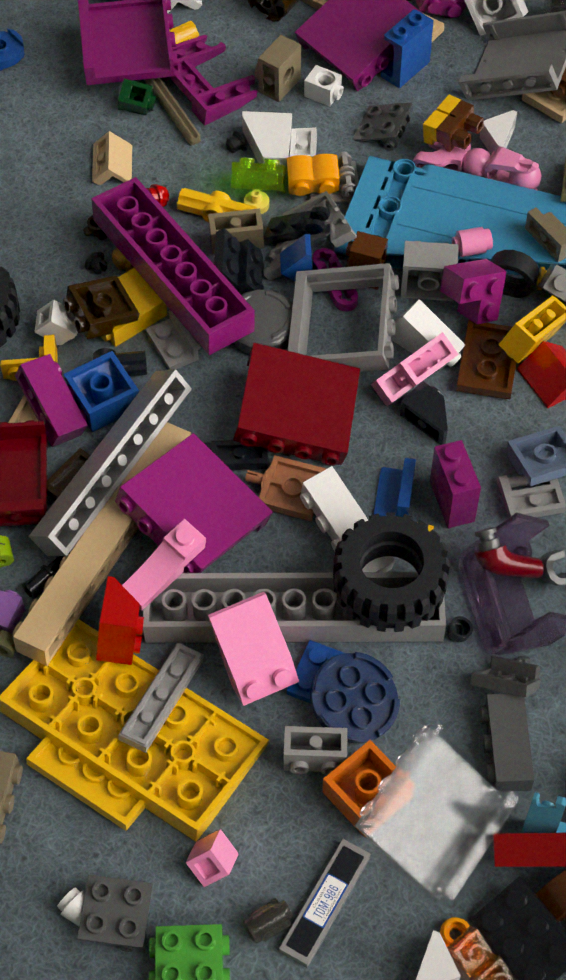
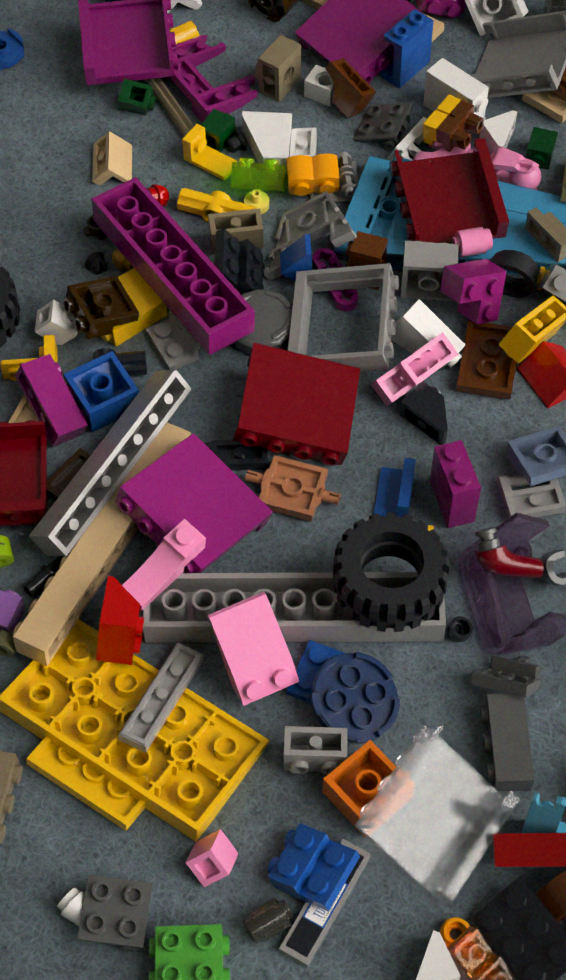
black hinge [264,206,330,244] -> none
white brick [300,466,395,572] -> none
none -> yellow bracket [182,124,238,180]
none -> dark green brick [201,109,236,152]
none -> blue plate [268,823,360,912]
none -> reddish brown arch [325,58,376,118]
none -> white plate [387,117,427,161]
none -> dark red panel [389,138,509,244]
none -> white brick [423,58,489,133]
none -> dark green brick [526,127,558,169]

